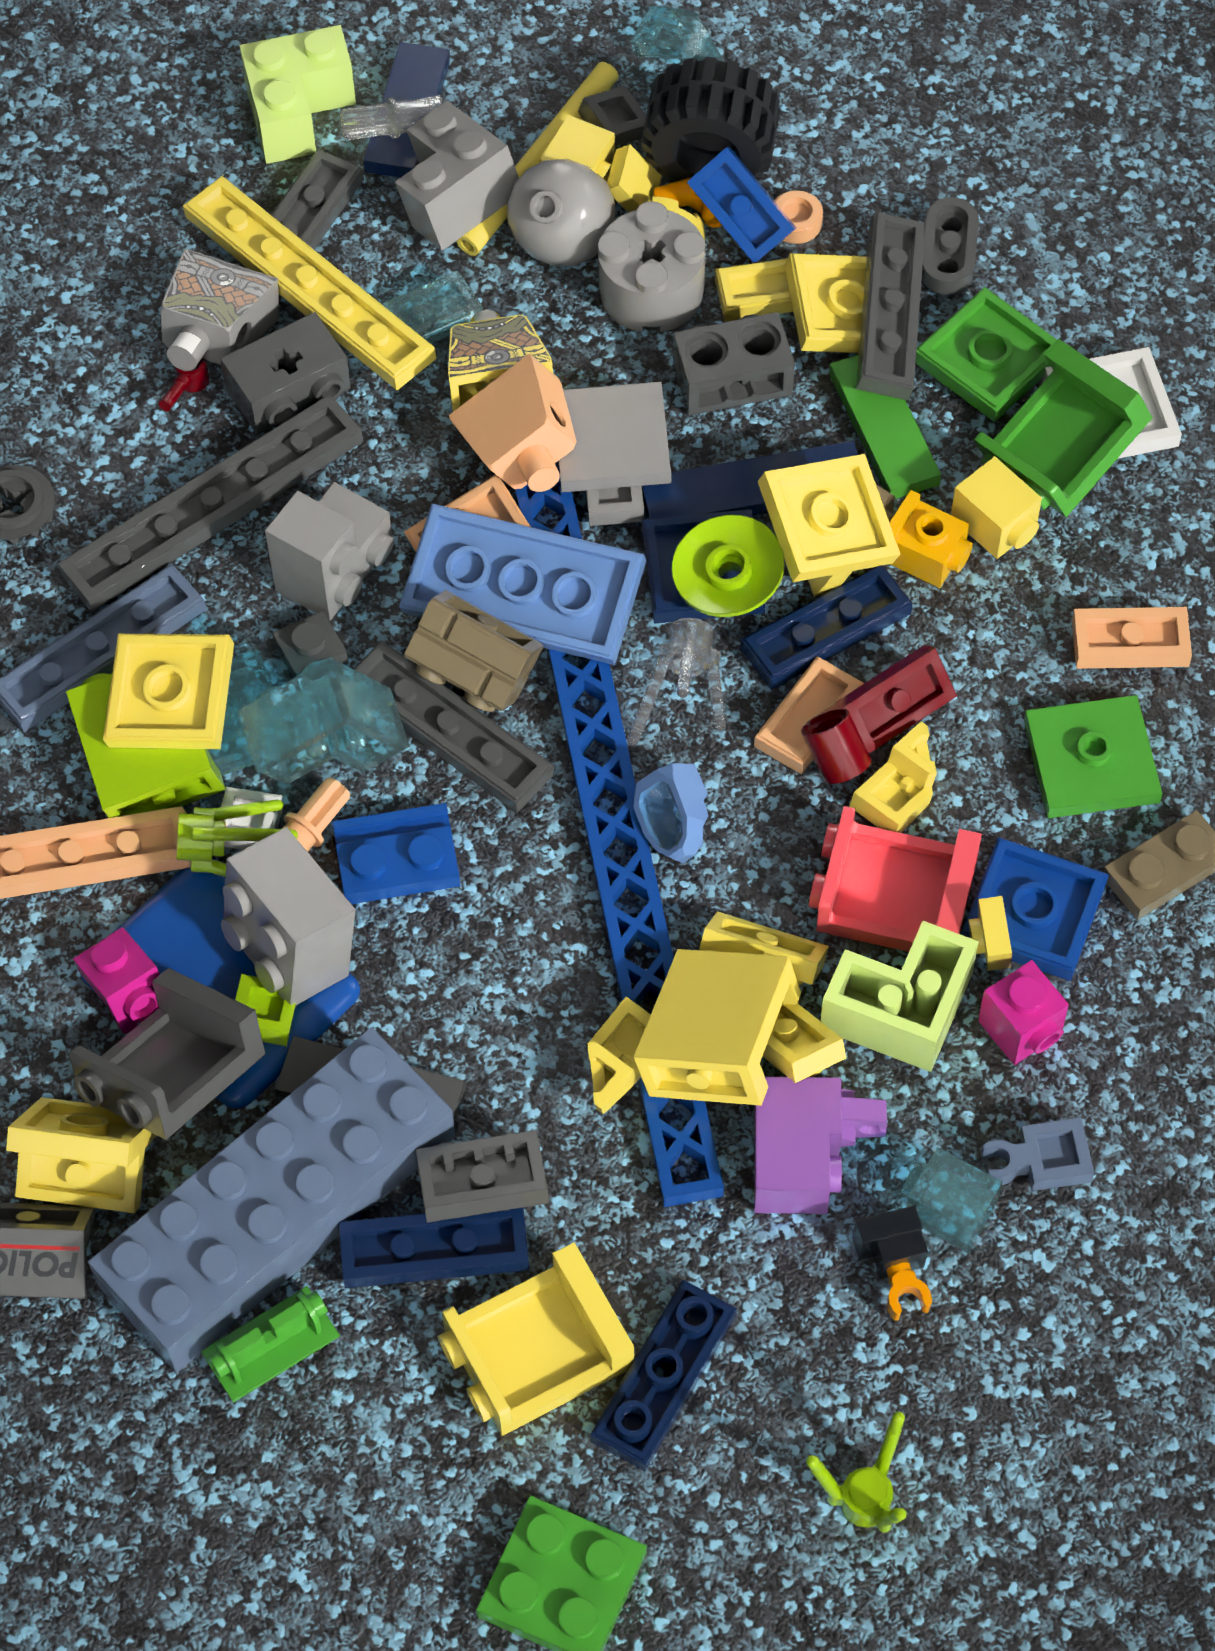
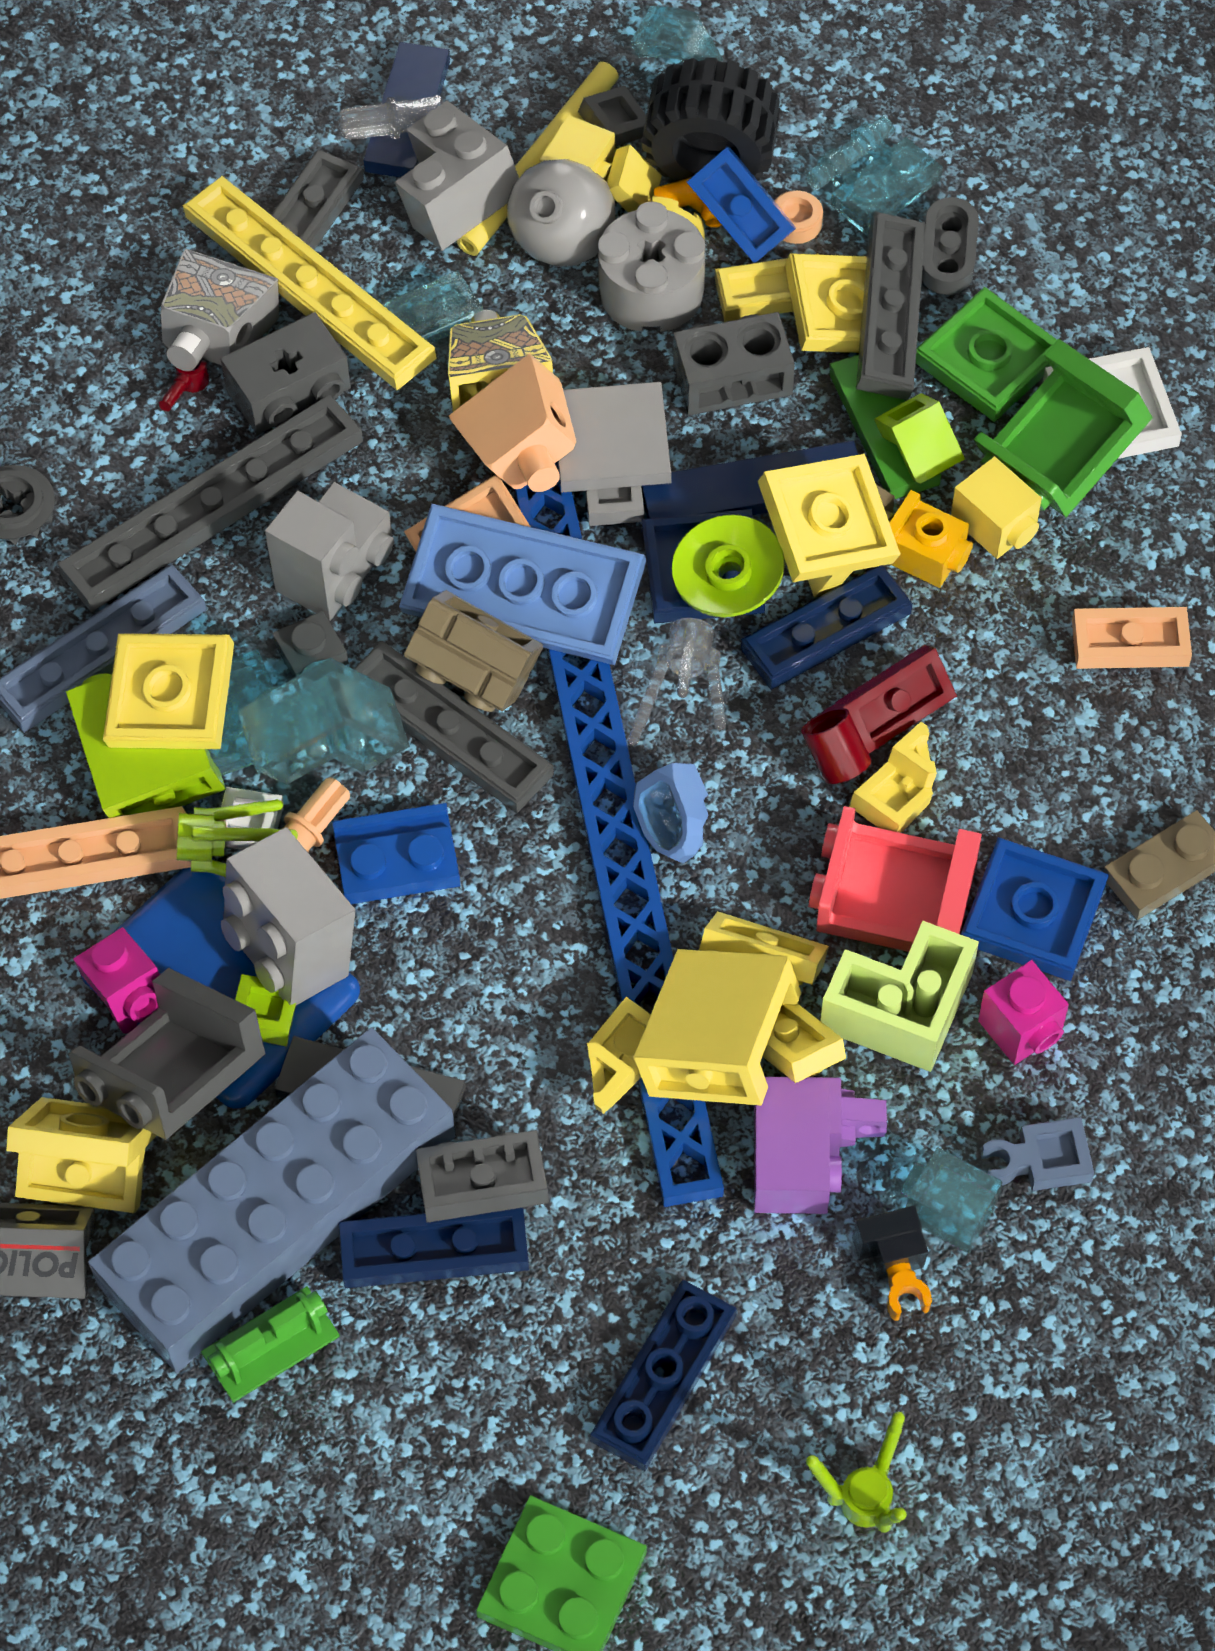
yellowish green brick [240,25,356,164] -> none
light yellow panel [438,1242,634,1436] -> none
light nougat tile [754,656,864,775] -> none
light yellow plate [968,896,1012,971] -> none
bright green plate [1024,695,1163,819] -> none
none -> clear light blue plate [806,116,943,236]
none -> panel [874,393,965,484]

